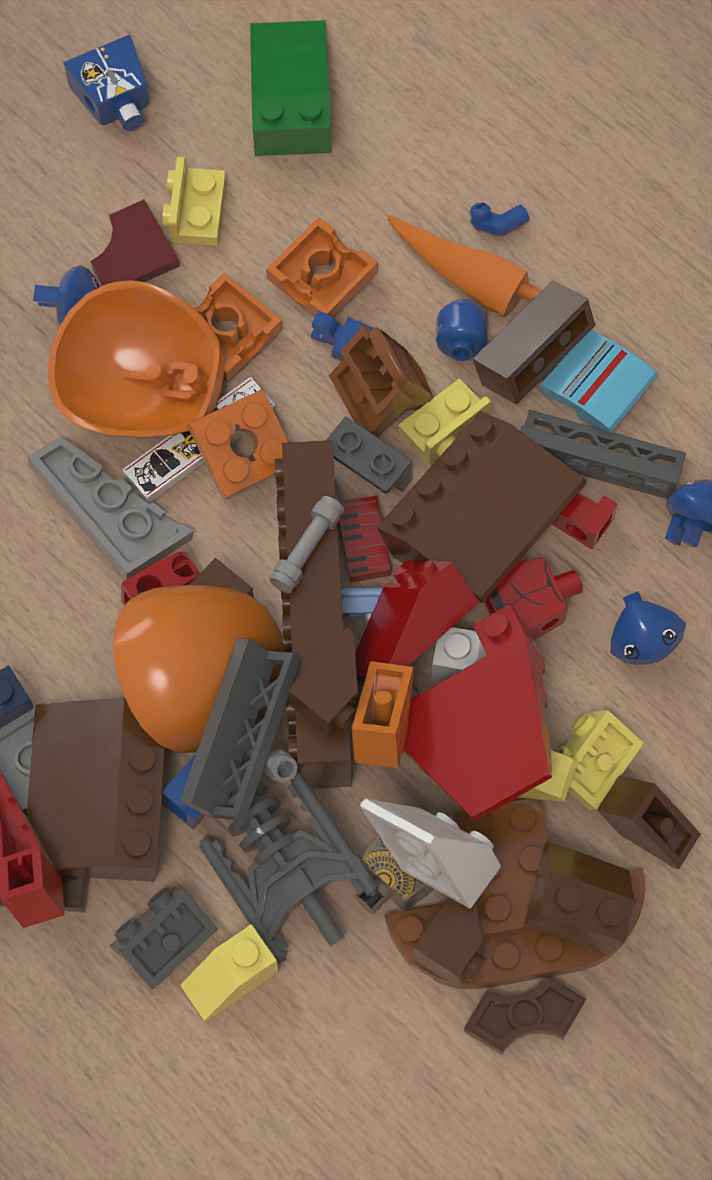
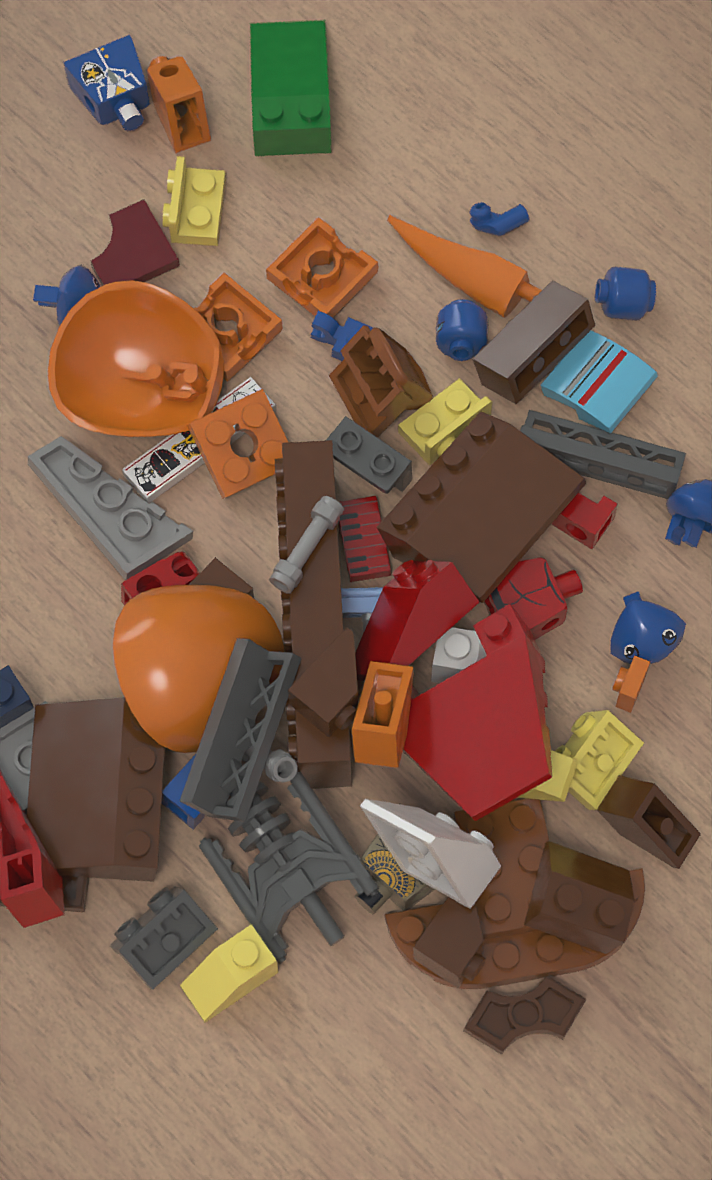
none -> orange torso [146,56,211,153]
none -> blue head [595,266,656,320]
none -> orange plate [612,655,650,713]

